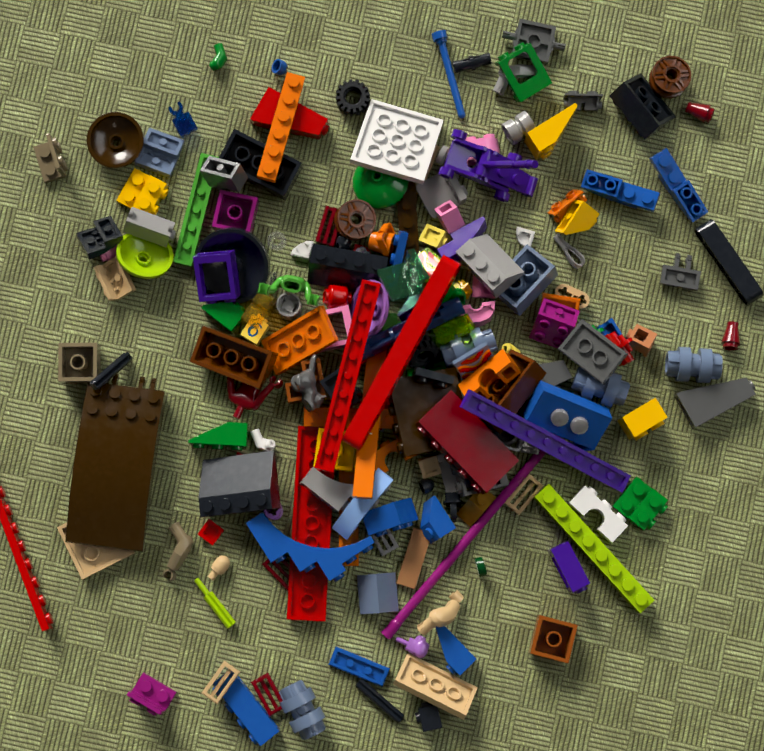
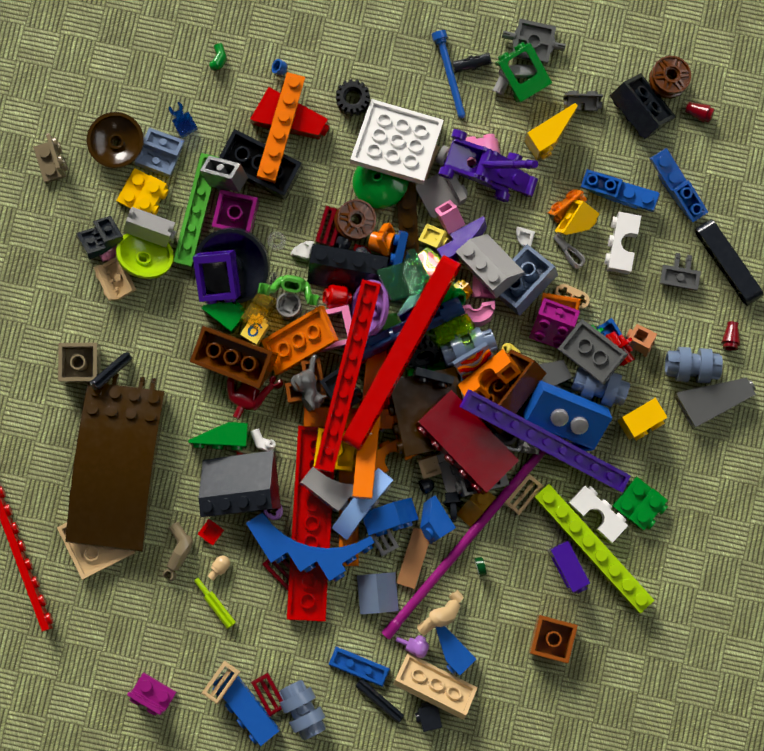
light grey wheel [501,111,535,145] -> none
none -> white arch [604,212,641,275]

